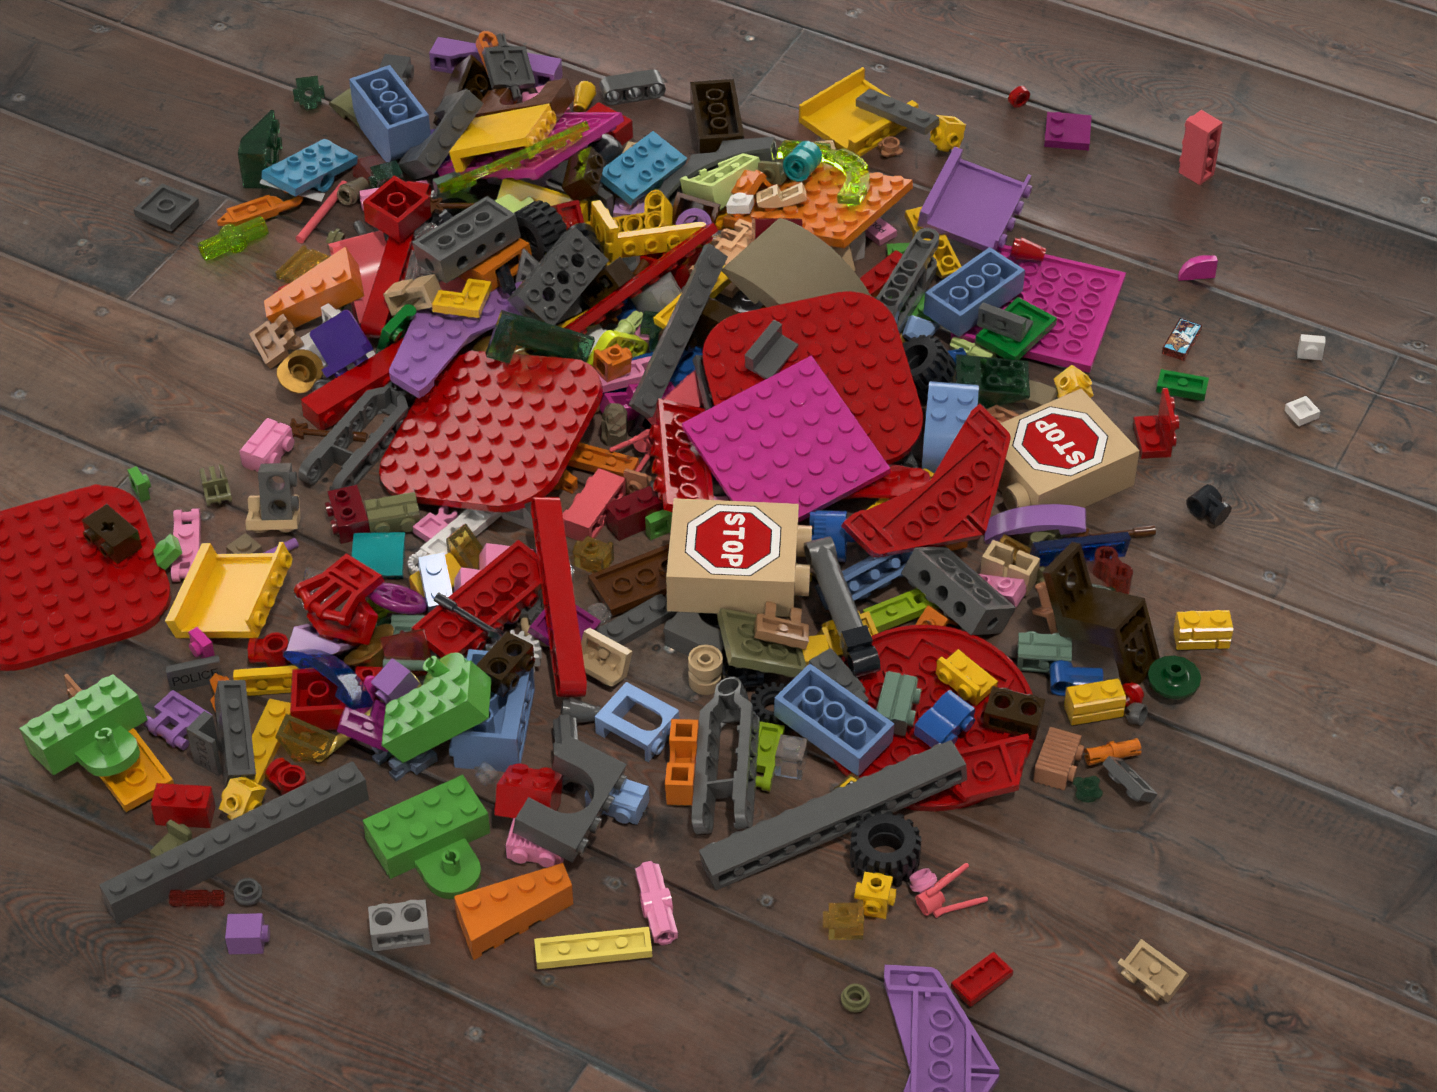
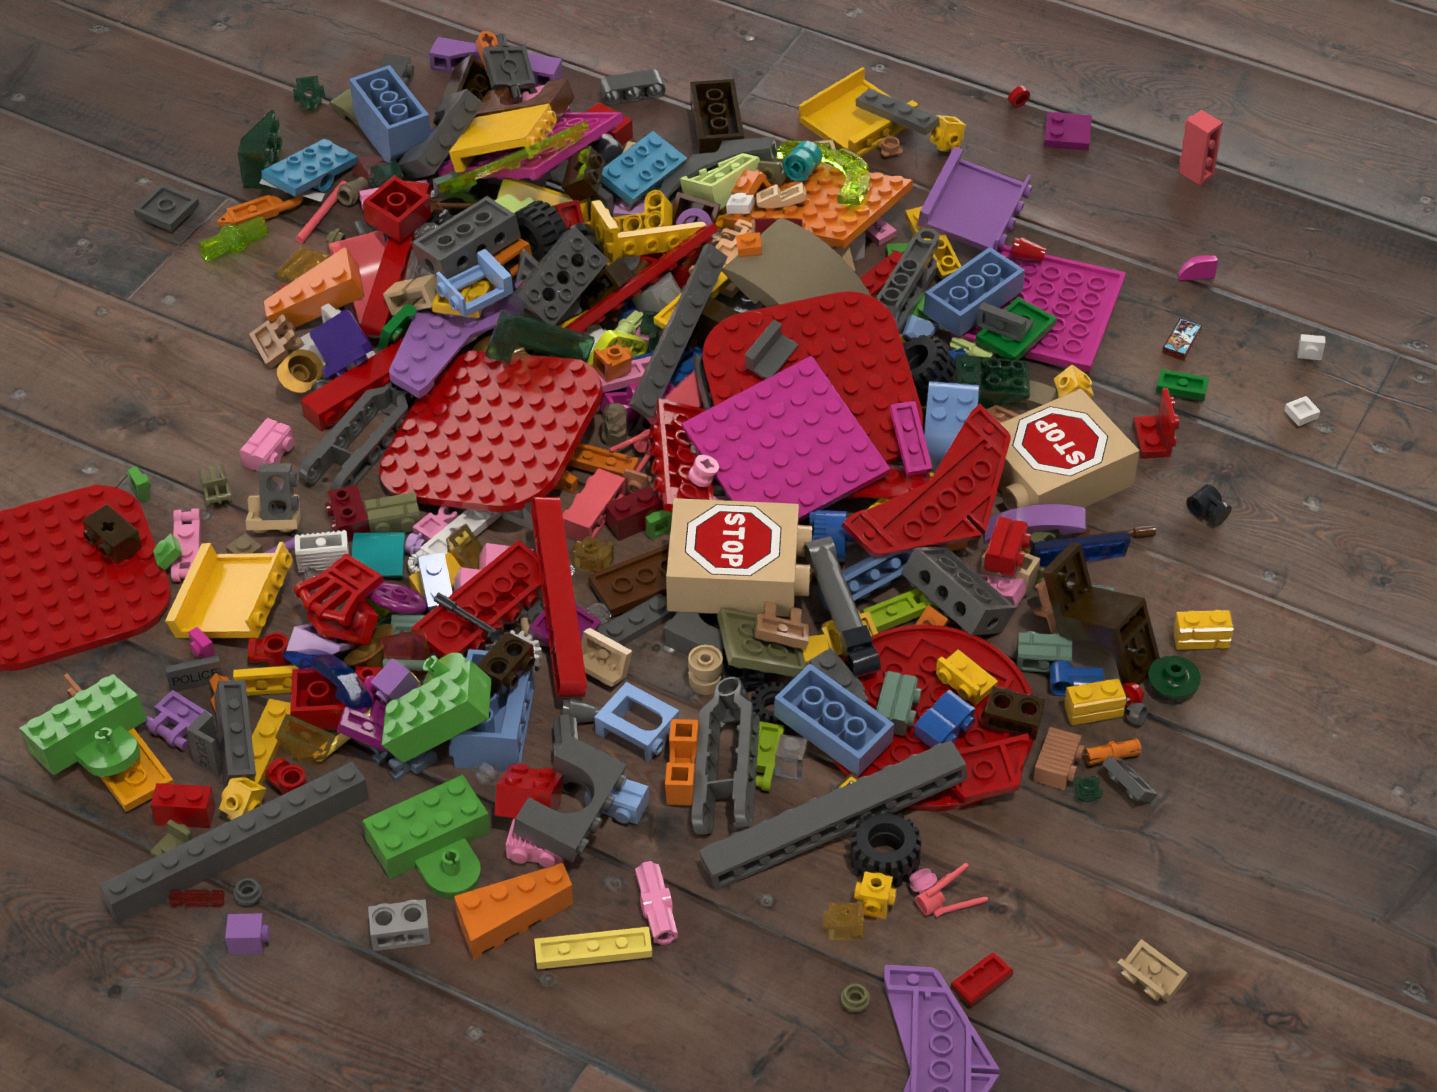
reddish brown piece [288,418,368,442] -> none
yellow cone [573,81,596,112] -> none
clear red axle [1092,546,1133,594] -> none
none -> white brick [295,530,350,572]
none -> lavender plate [404,533,426,556]
none -> light blue panel [436,249,513,317]
none -> bright pink wheel [688,455,719,487]
none -> orange plate [736,232,762,257]
none -> dark pink plate [890,401,933,477]
none -> red brick [984,516,1031,577]

